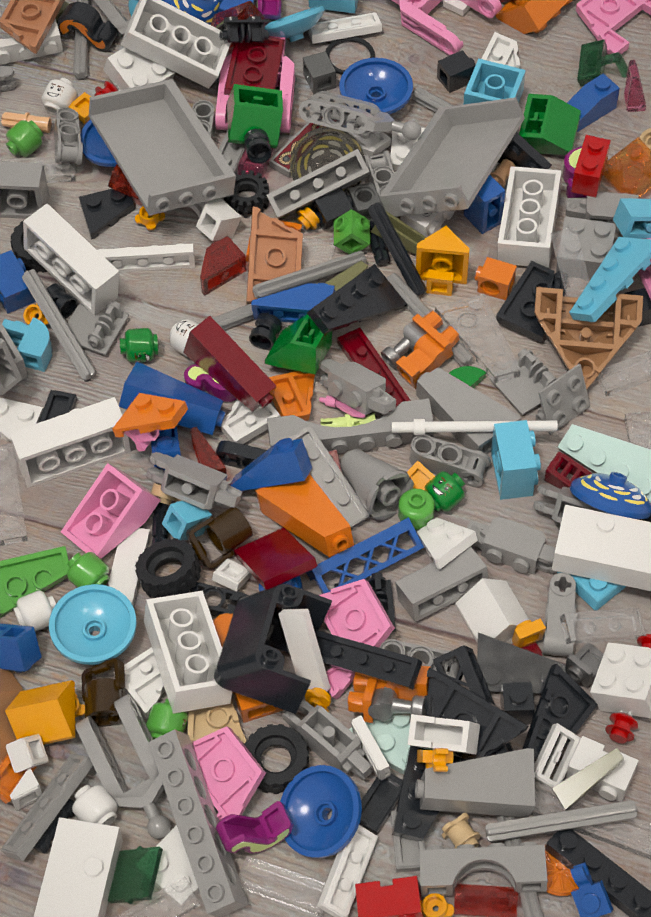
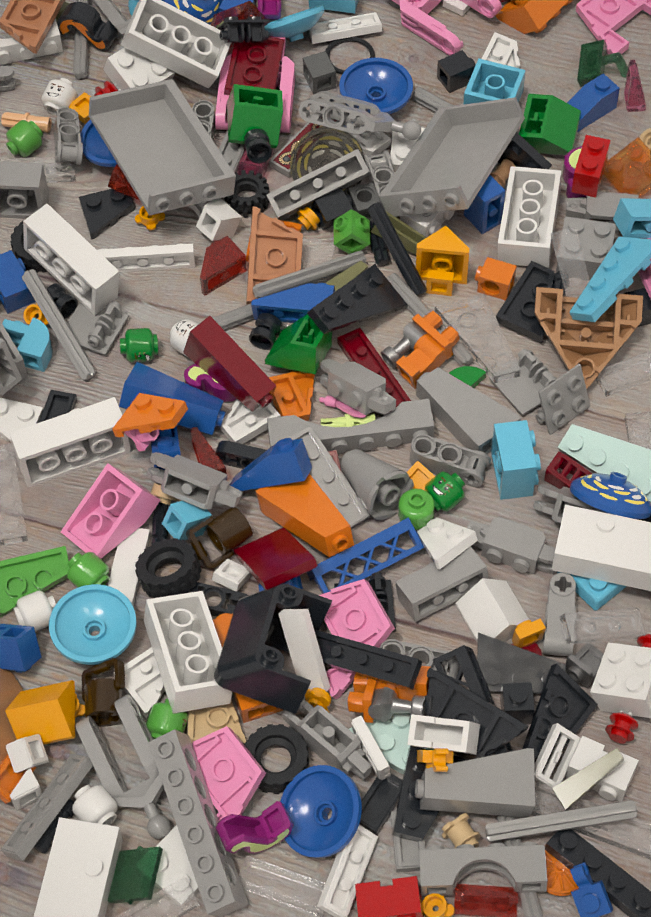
white bar [391,419,558,435] -> none

